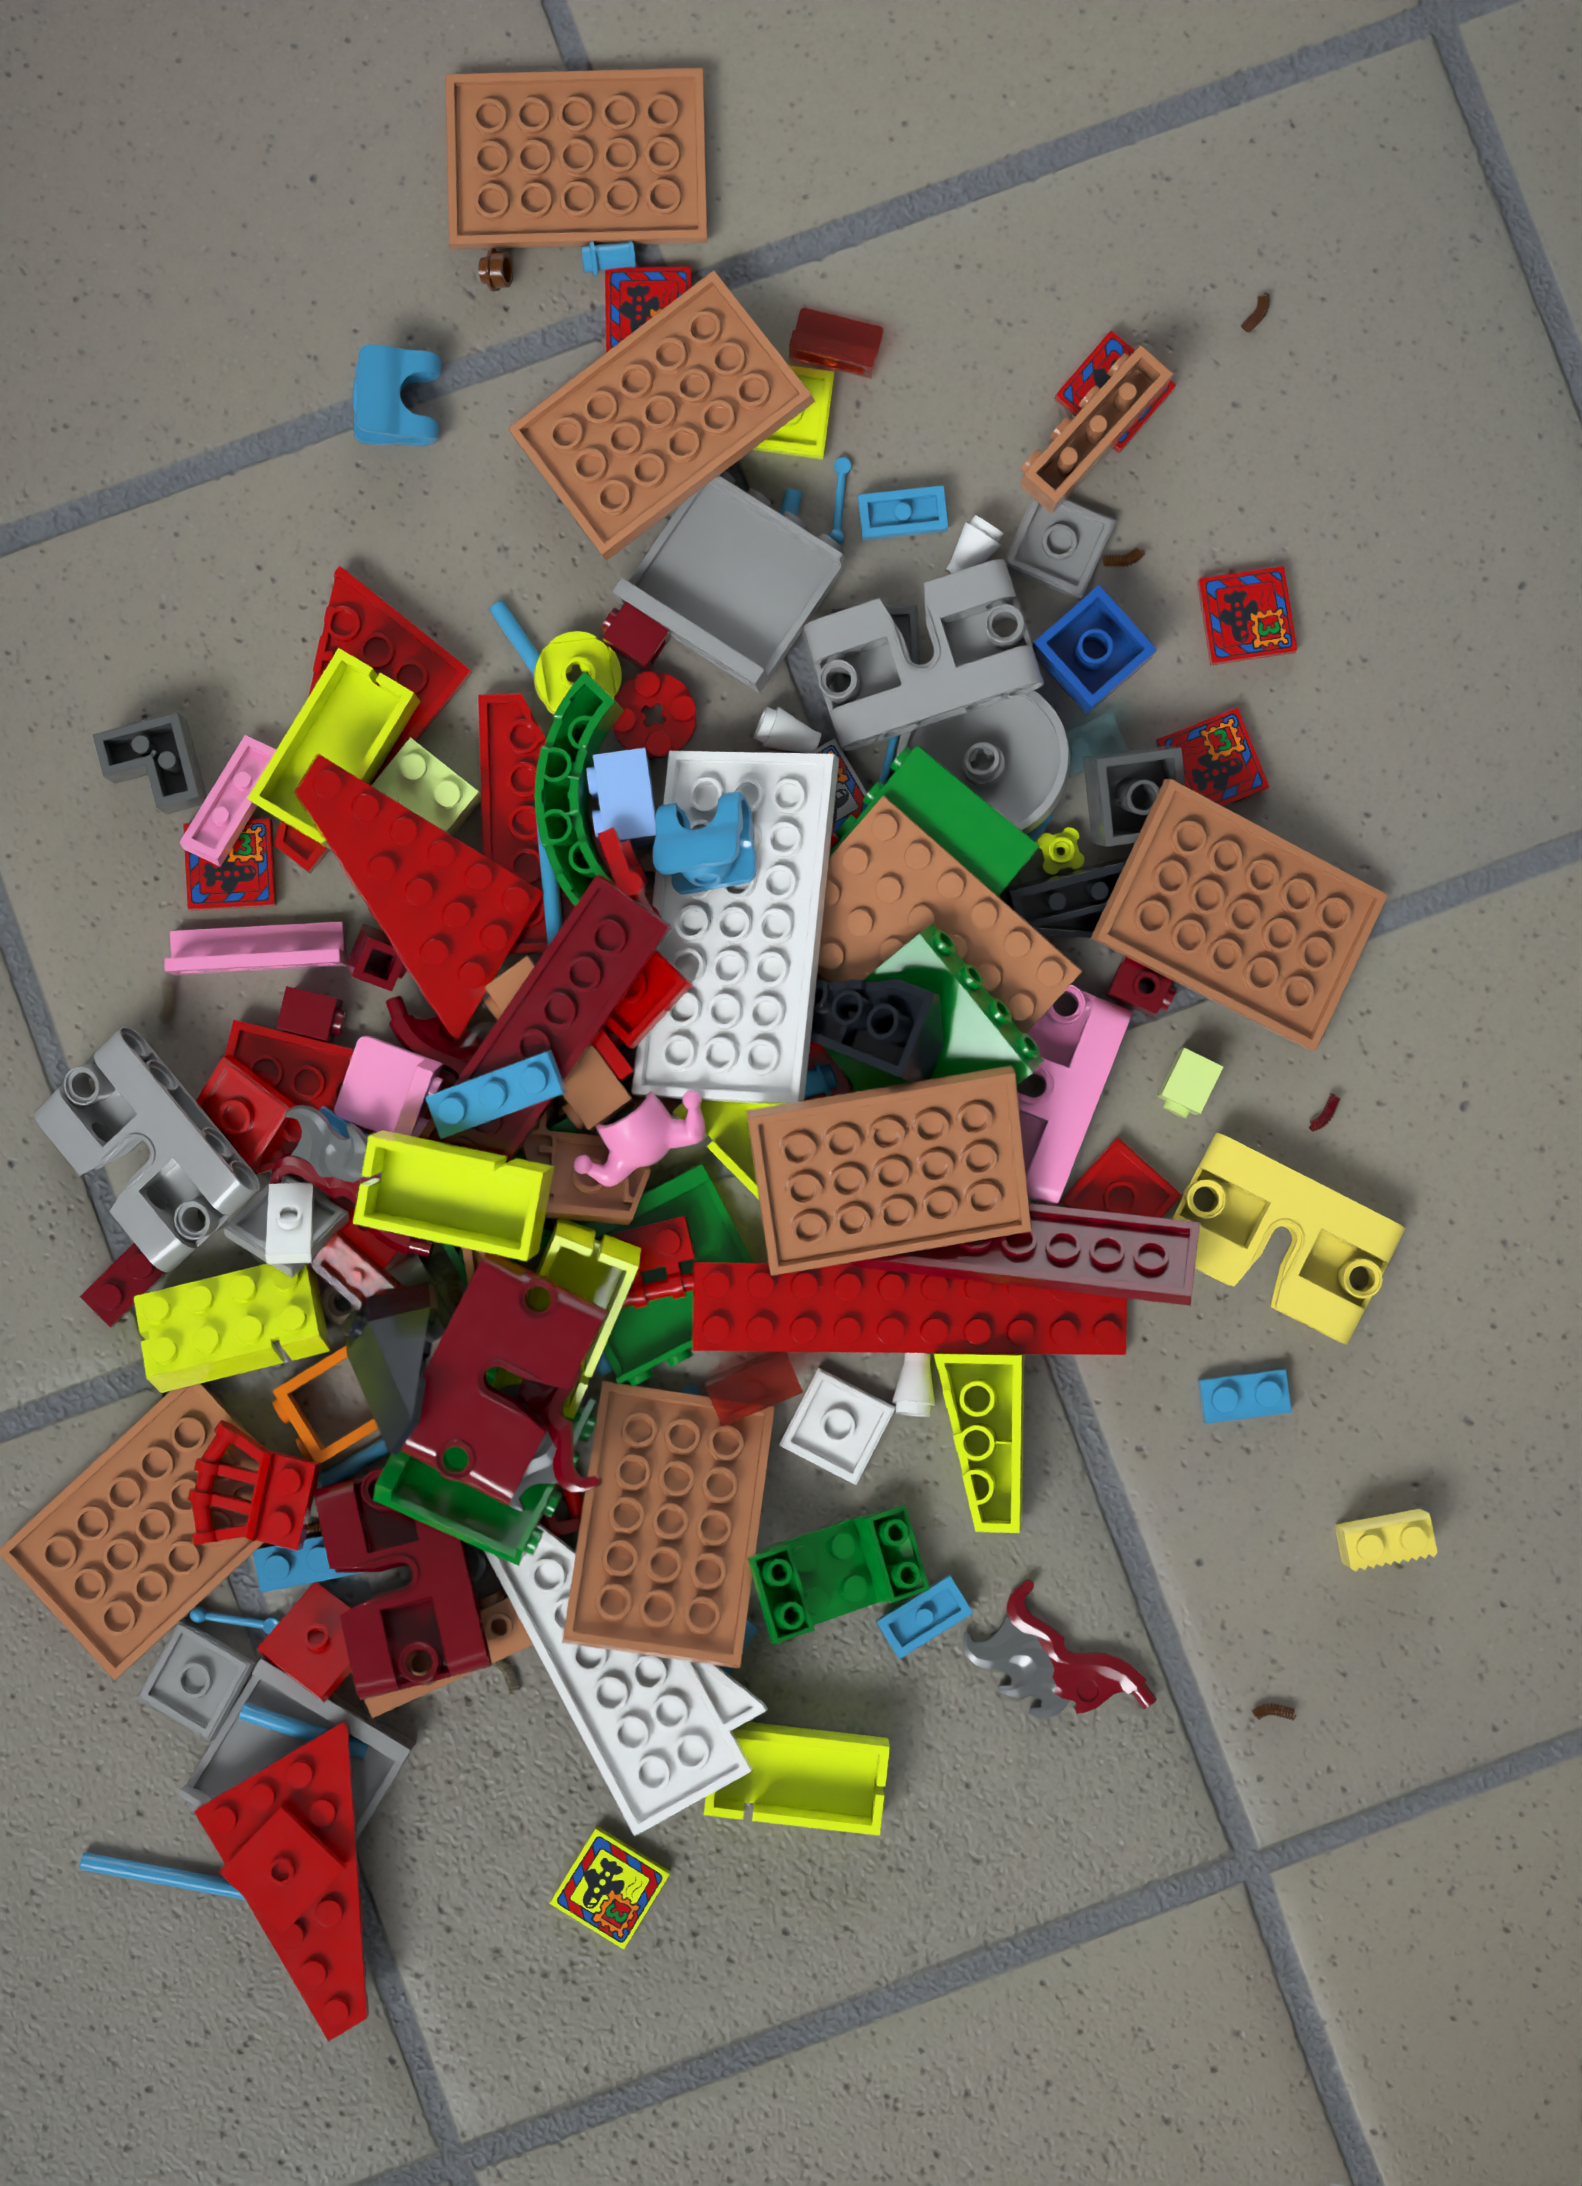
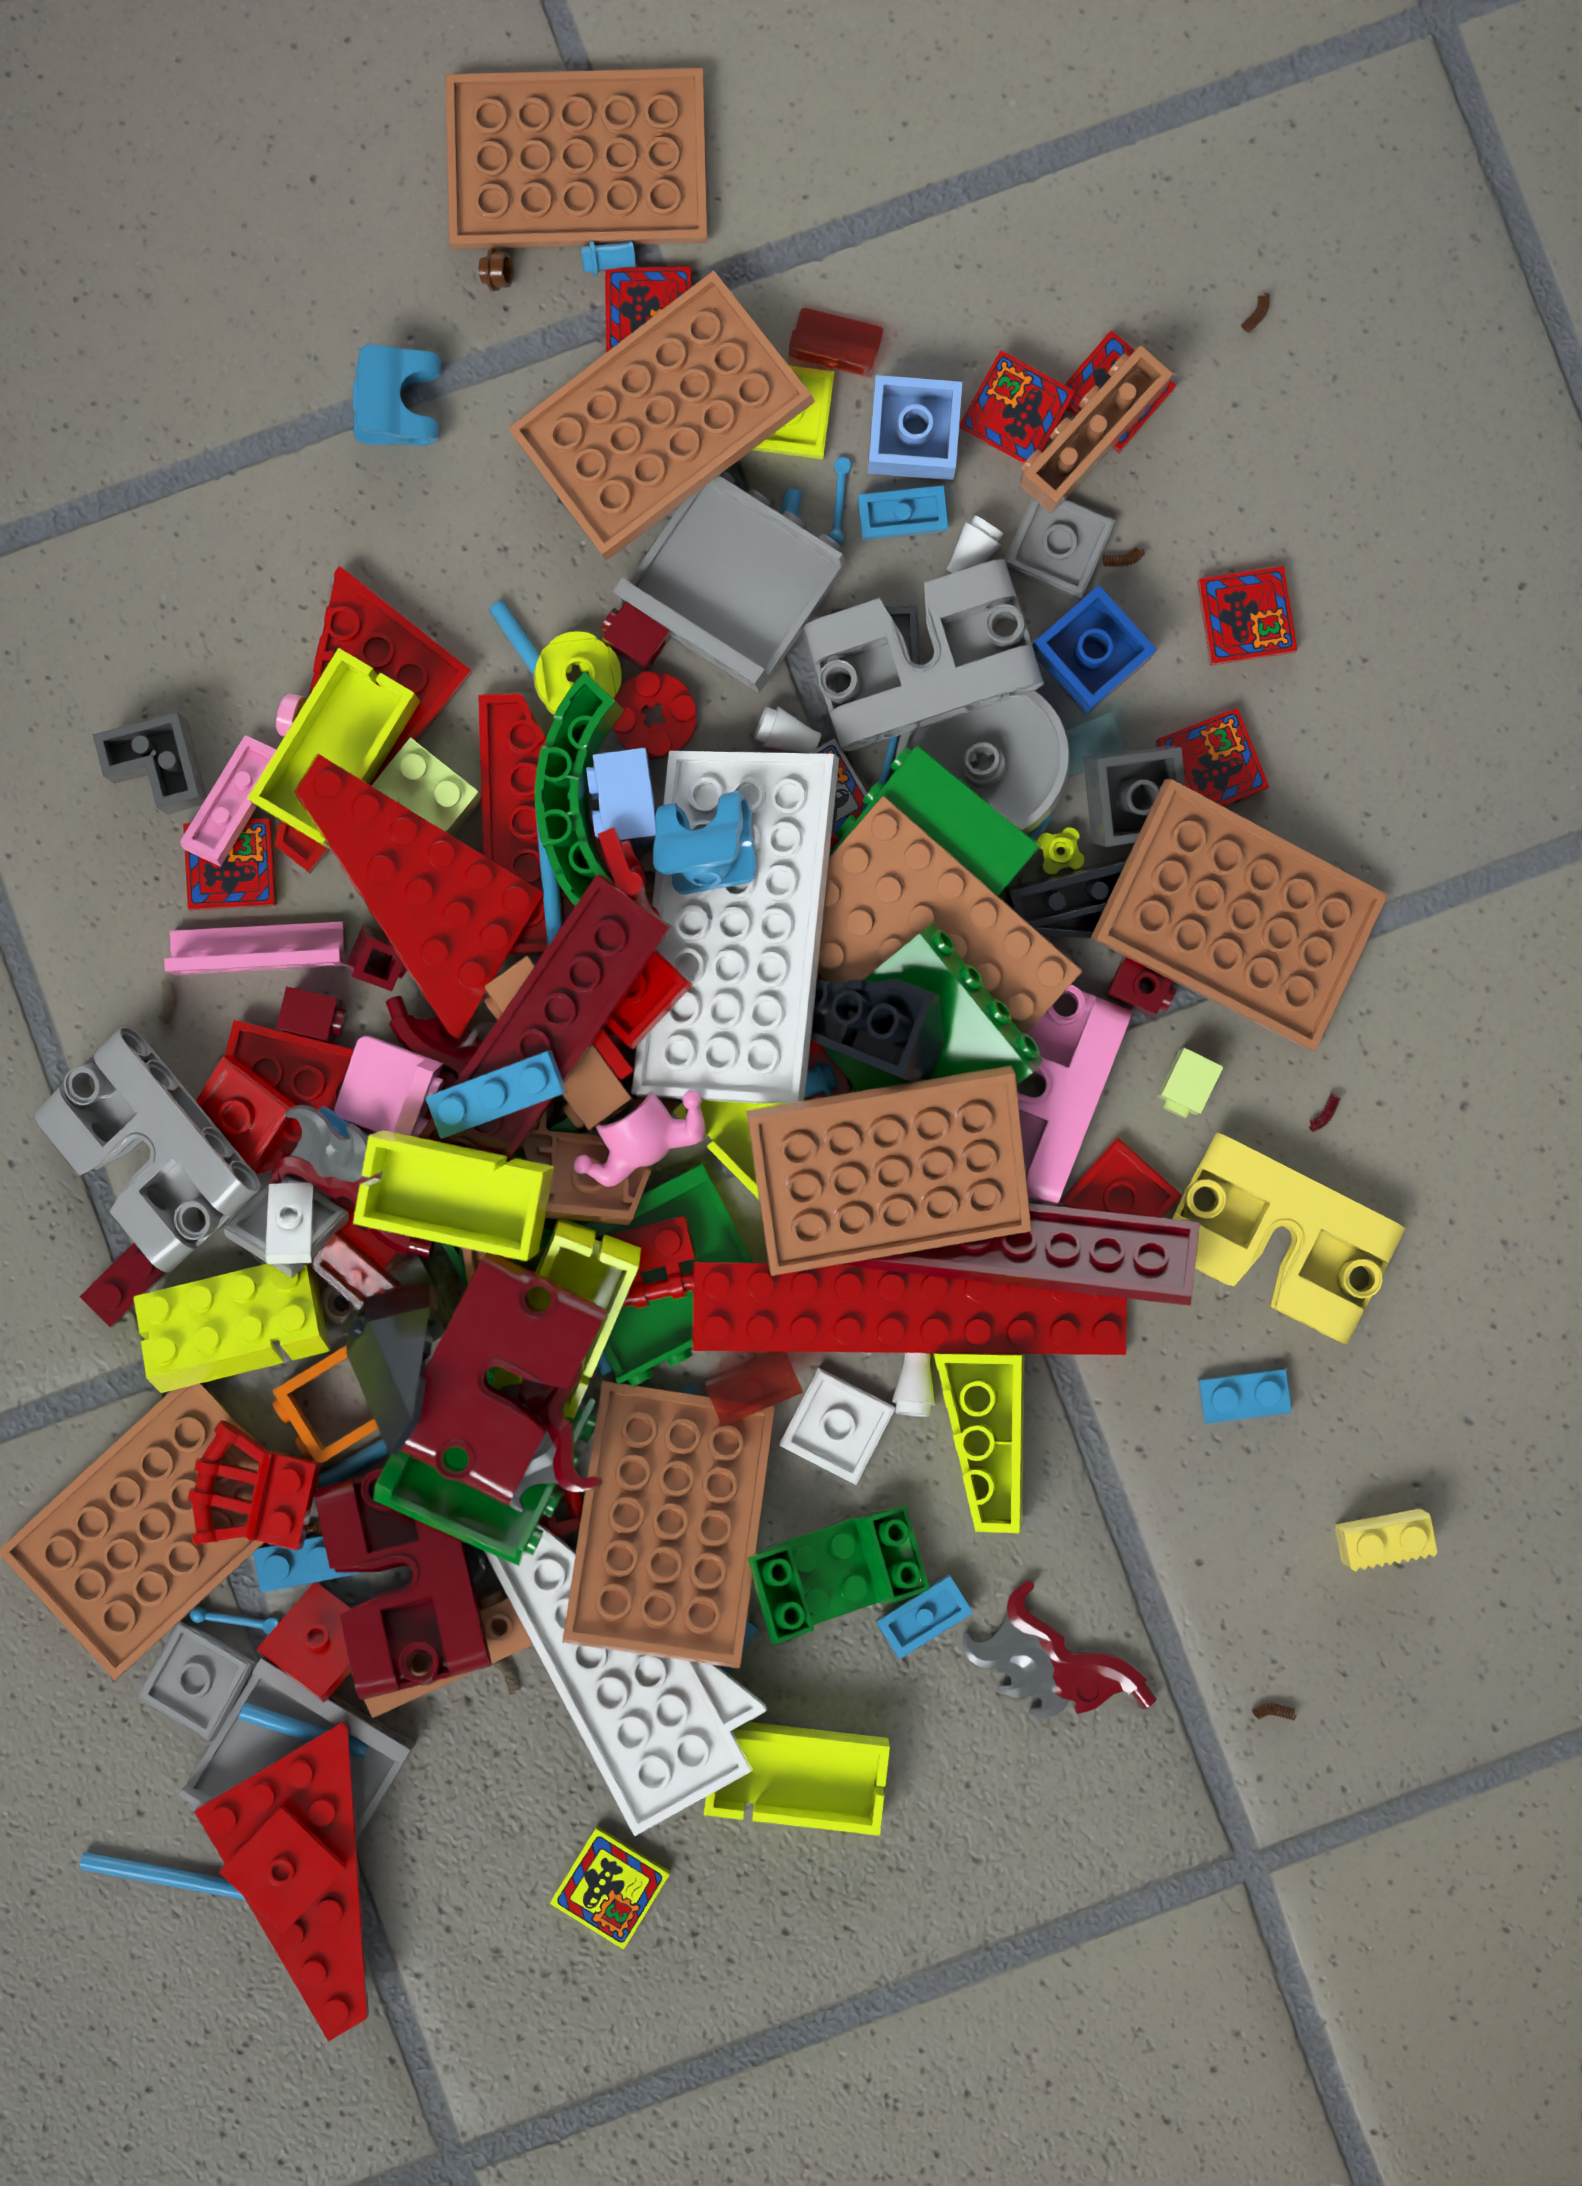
none -> bright pink tile [276,693,306,737]
none -> light blue brick [868,375,963,480]
none -> tile [959,350,1076,464]

